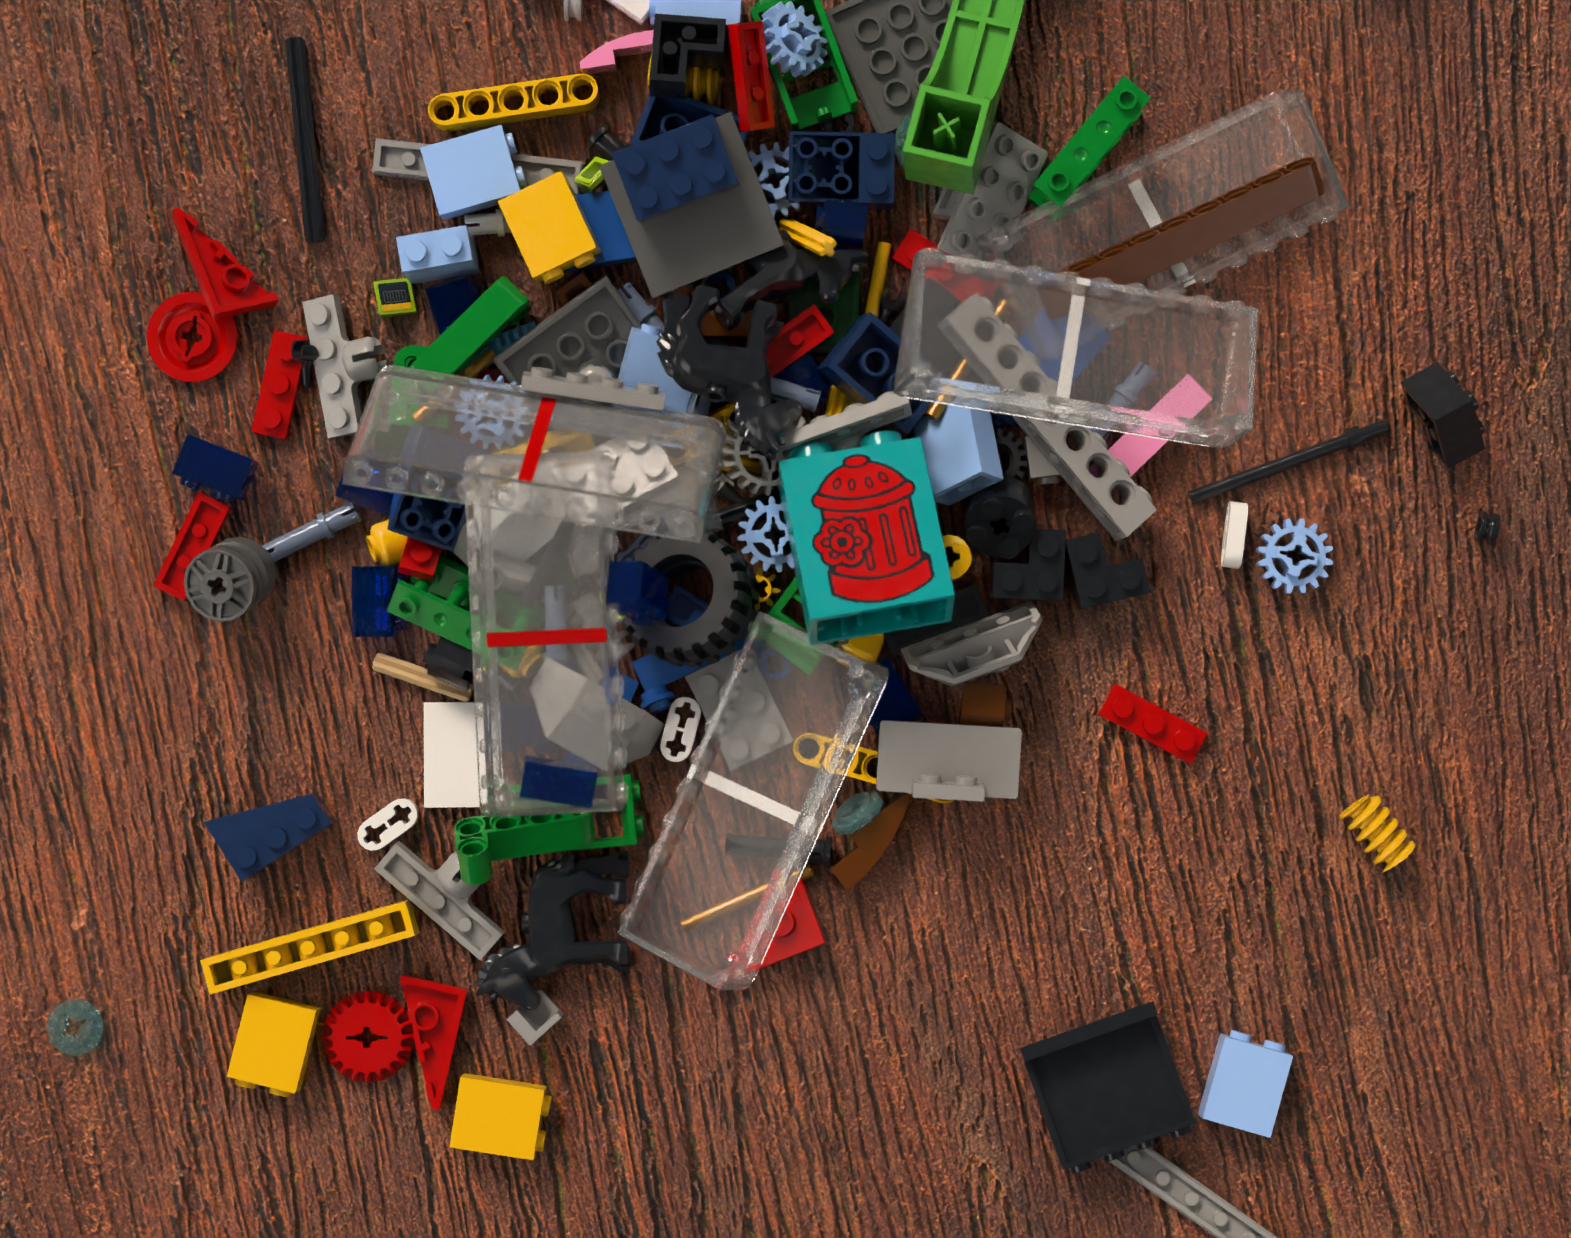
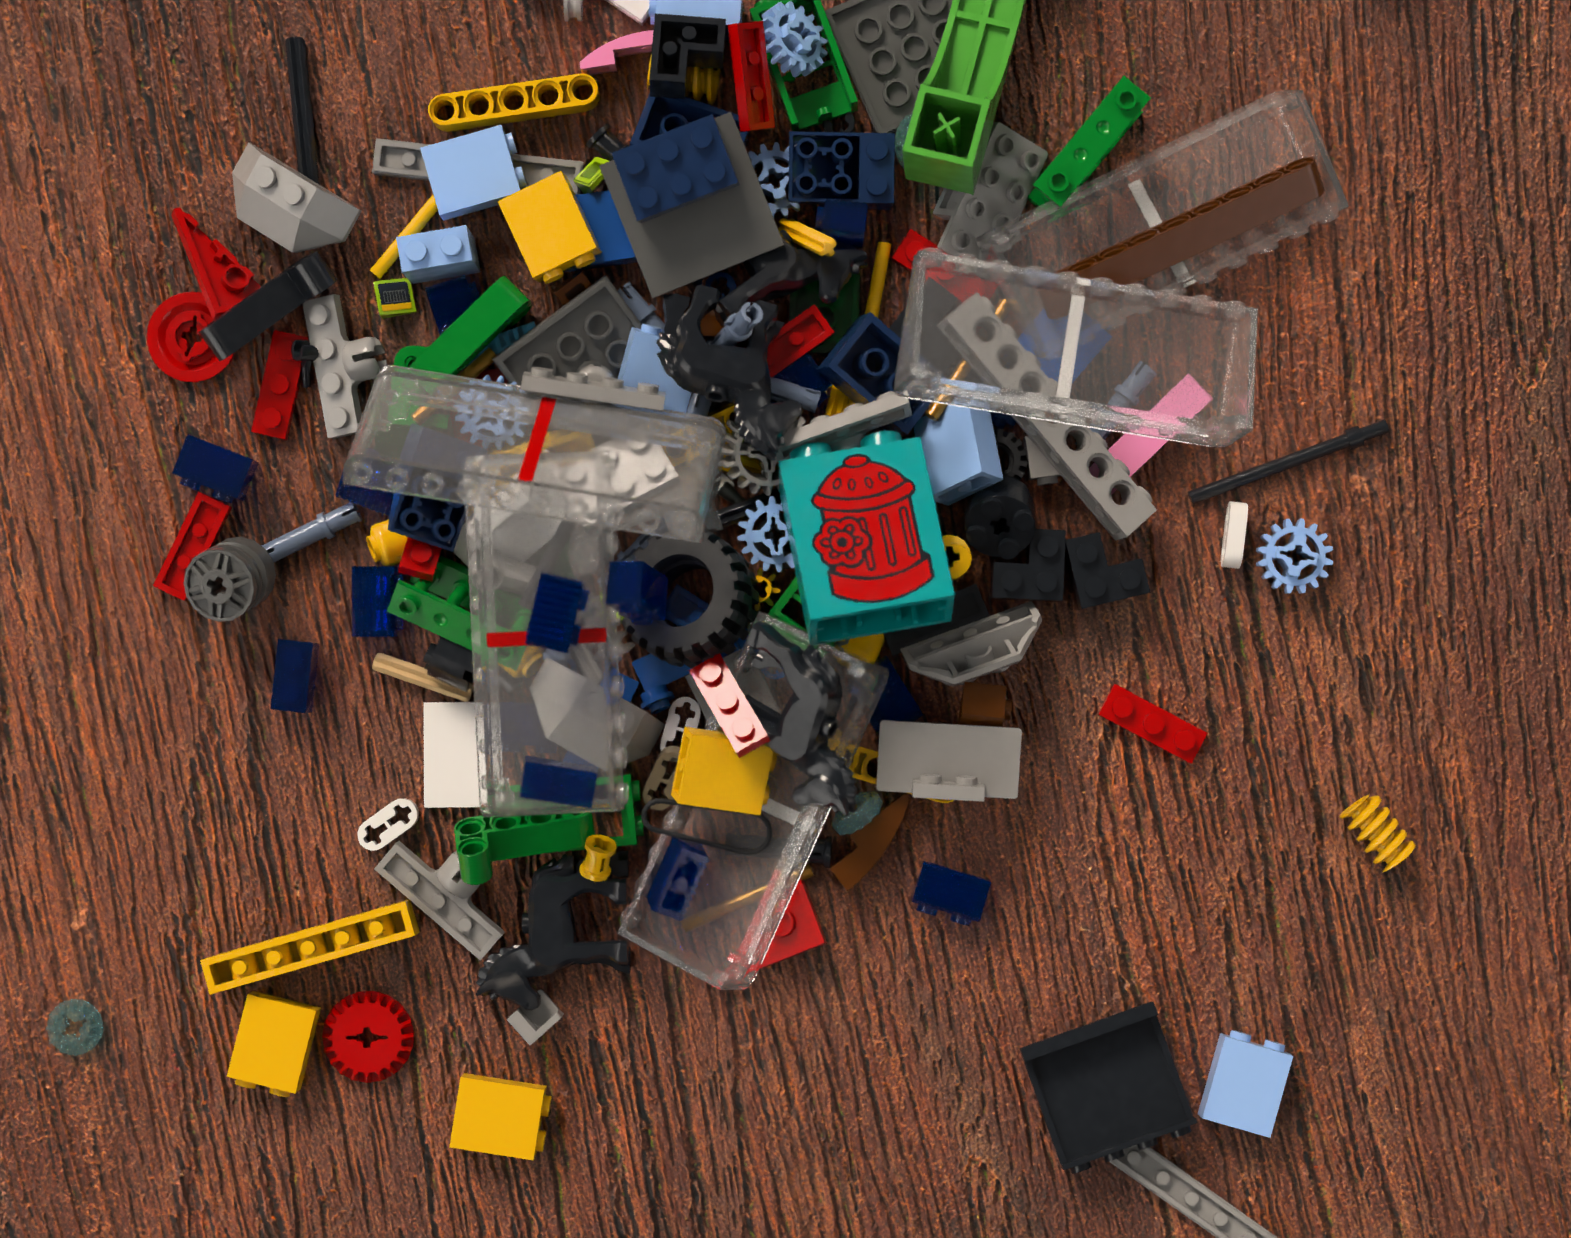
dark blue wedge [204,793,337,881] -> none
red wing [400,974,468,1111] -> none
white pin [464,209,511,237] -> none
black hand [880,285,903,326] -> none
black brick [1401,362,1485,469] -> none
black bush [1474,511,1501,545] -> none
none -> black beam [199,251,337,361]
none -> light grey wedge [232,142,362,253]
none -> clear blue brick [270,639,319,713]
none -> yellow bar [370,195,438,279]
none -> clear blue brick [525,571,589,654]
none -> yellow bush [579,834,617,882]
none -> black piece [641,798,772,855]
none -> dark tan beam [642,746,680,811]
none -> clear blue brick [646,837,710,921]
none -> yellow brick [671,726,777,815]
none -> plate [688,653,770,758]
none -> sand blue pin [708,302,763,346]
none -> black animal [718,621,857,816]
none -> clear blue brick [911,860,991,926]

